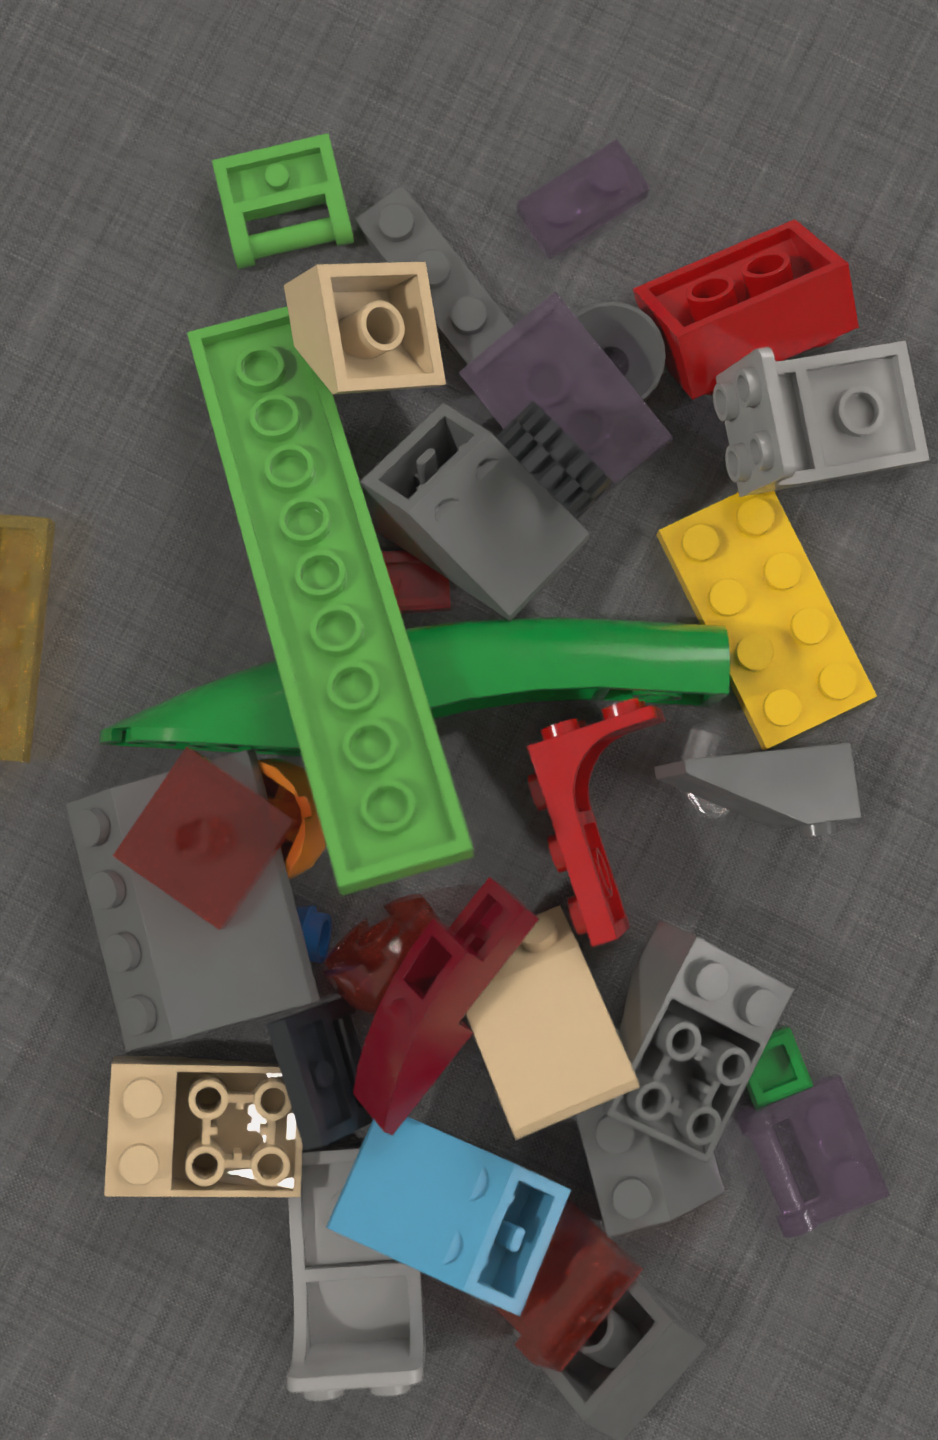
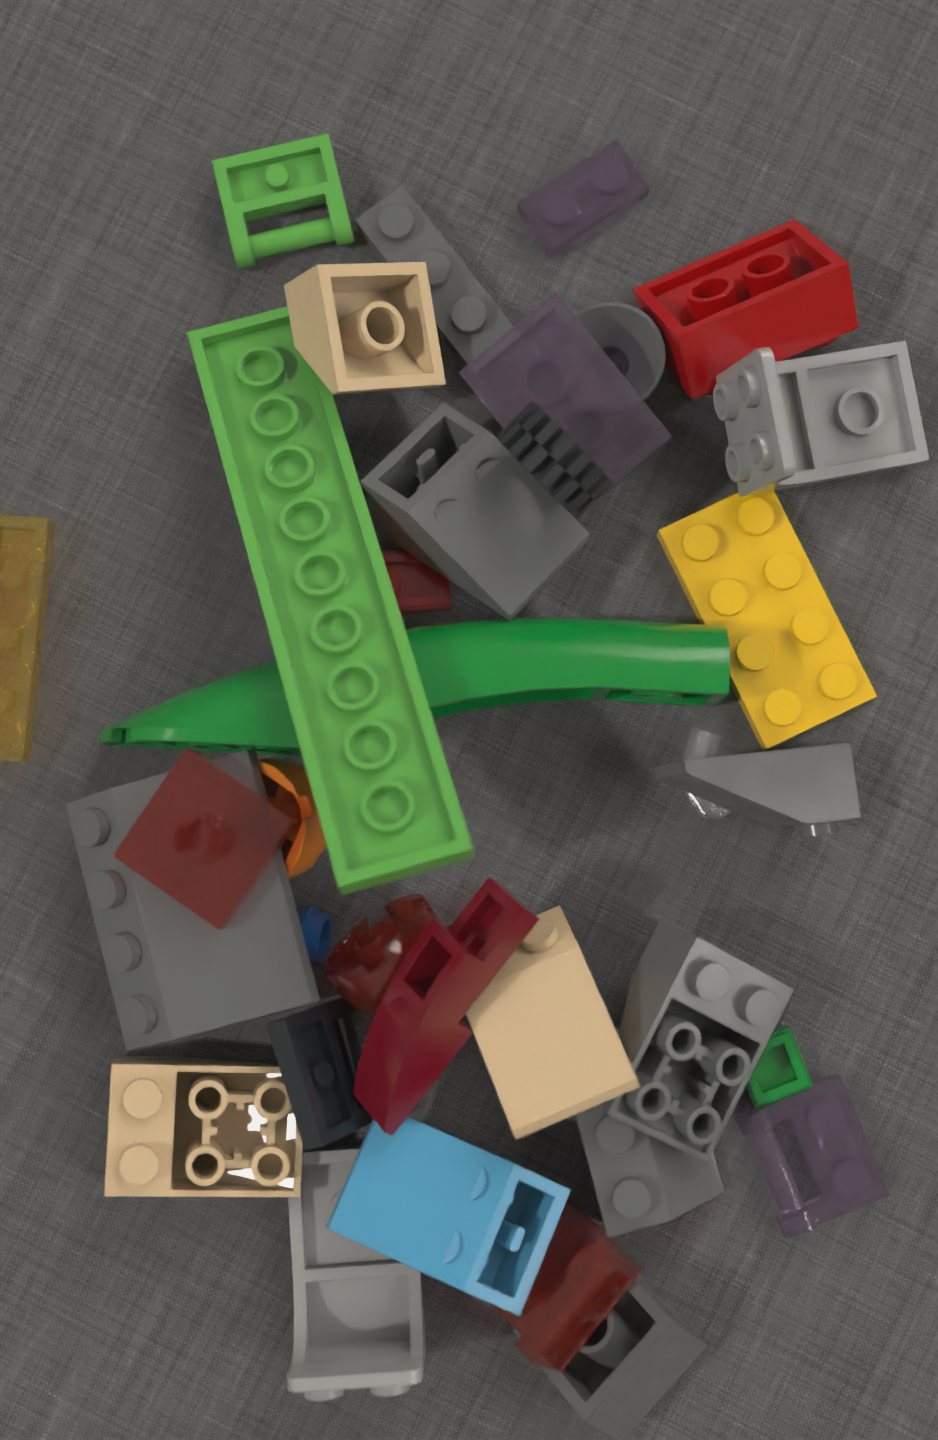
red bracket [527,698,666,947] -> none

